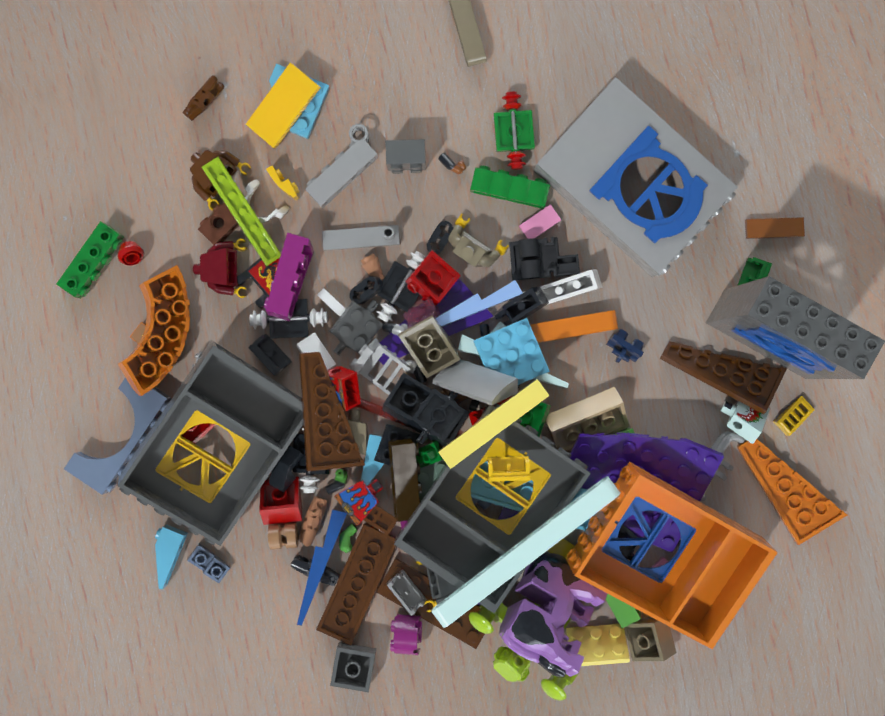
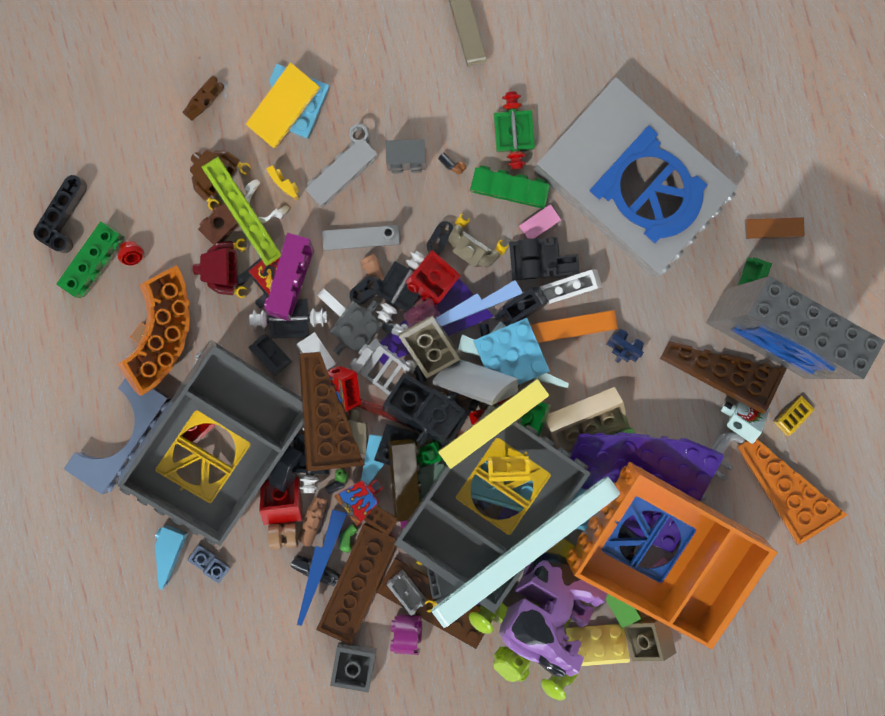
none -> black beam [33,175,87,253]

